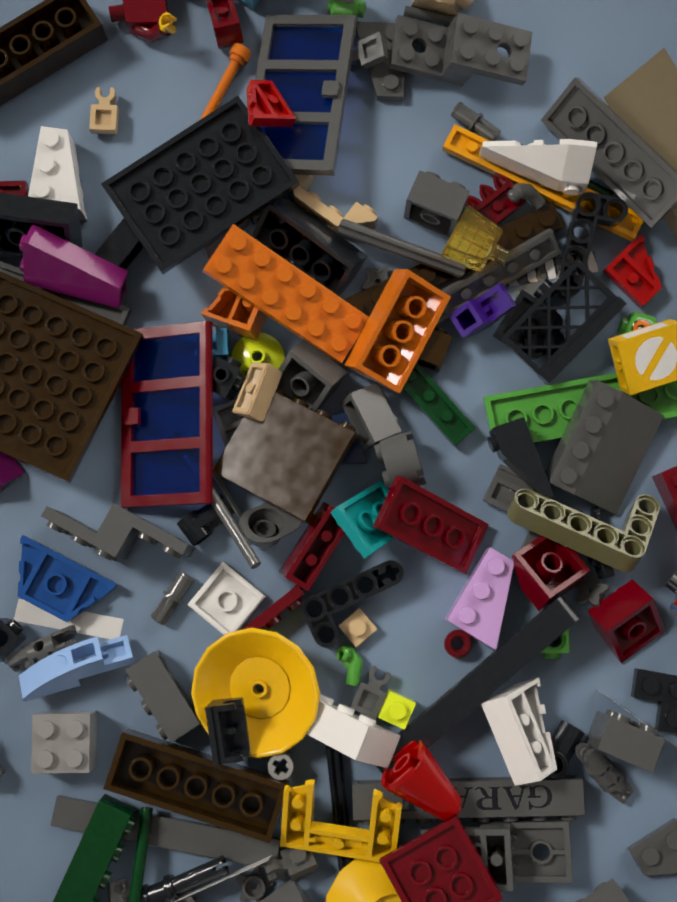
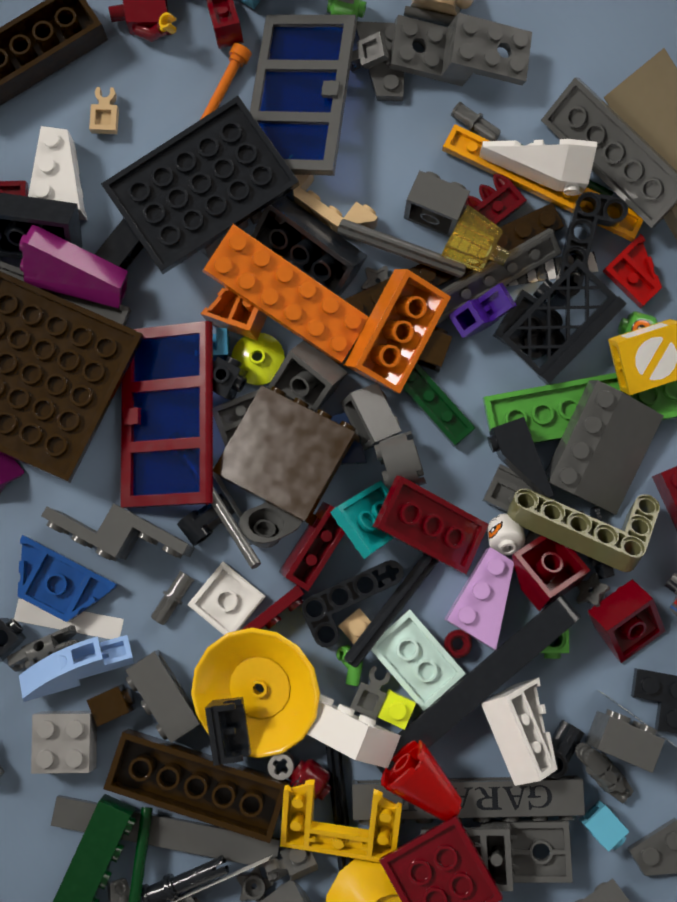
tan slope [232,362,282,422] -> none
red wing [246,80,296,127] -> none
dark grey arm [507,183,546,210] -> none
none -> dark brown brick [86,684,135,727]
none -> dark red head [288,759,332,801]
none -> black axle [344,554,438,668]
none -> light aqua plate [371,609,466,711]
none -> white head [487,513,525,555]
none -> medium azure brick [579,800,629,852]

